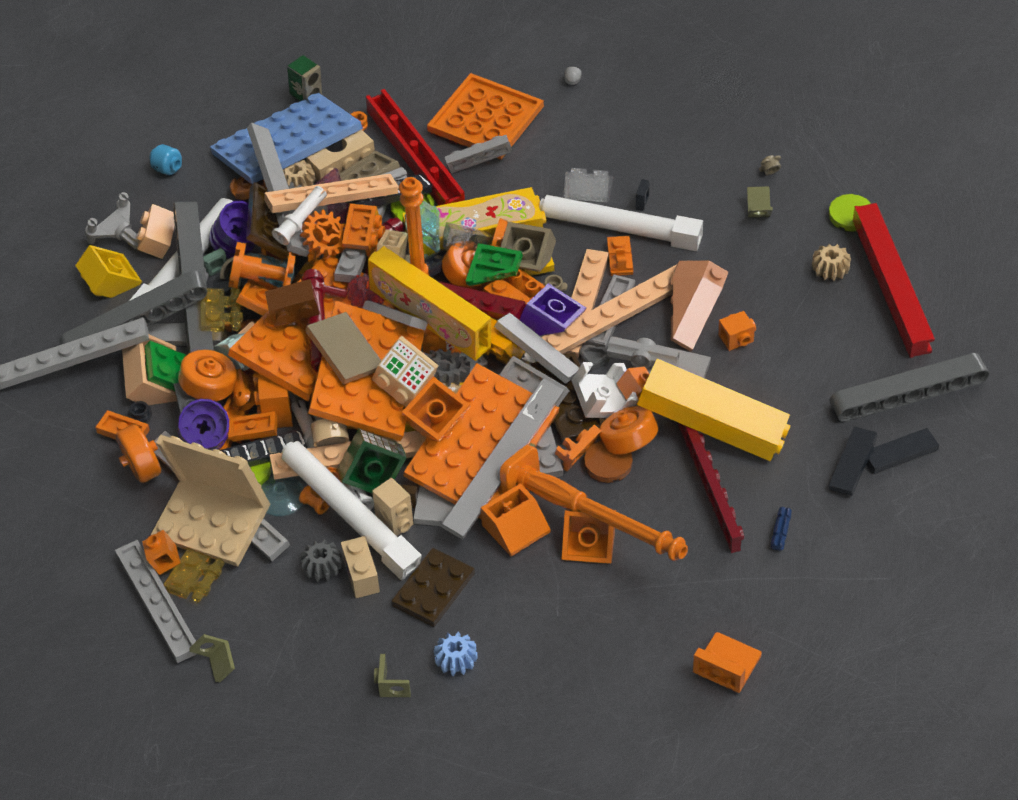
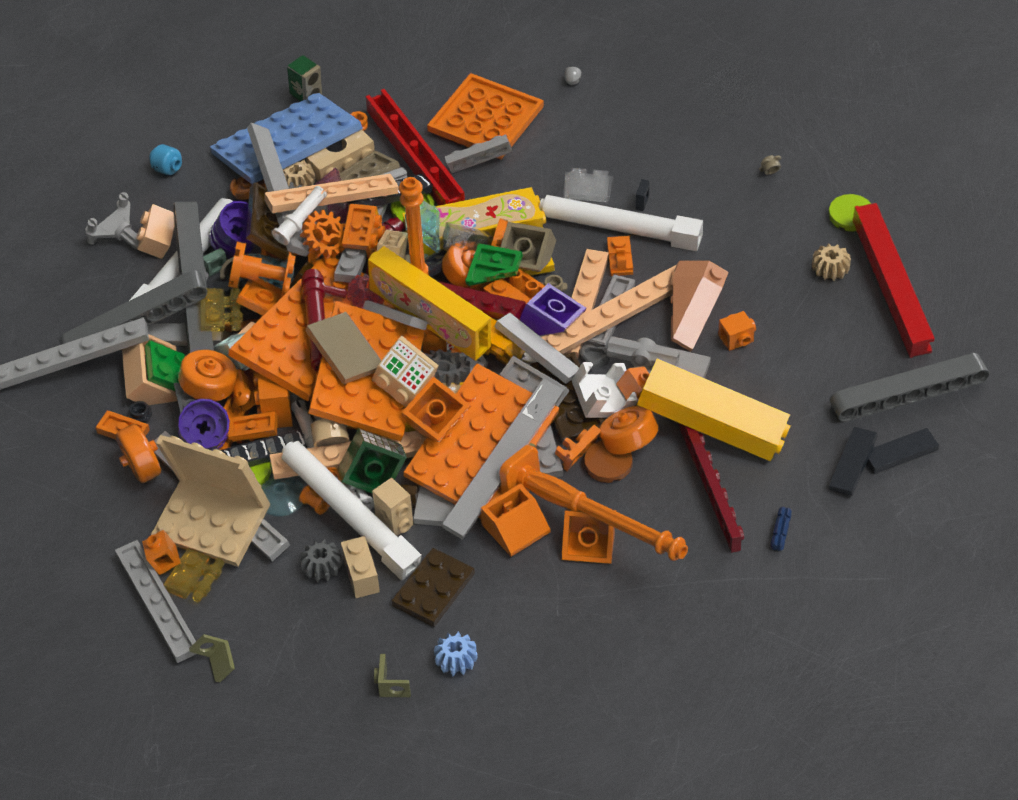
yellow slope [75,245,142,298] -> none
reddish brown brick [265,279,320,327] -> none
orange bracket [693,632,762,693] -> none
olive bracket [747,186,773,217] -> none

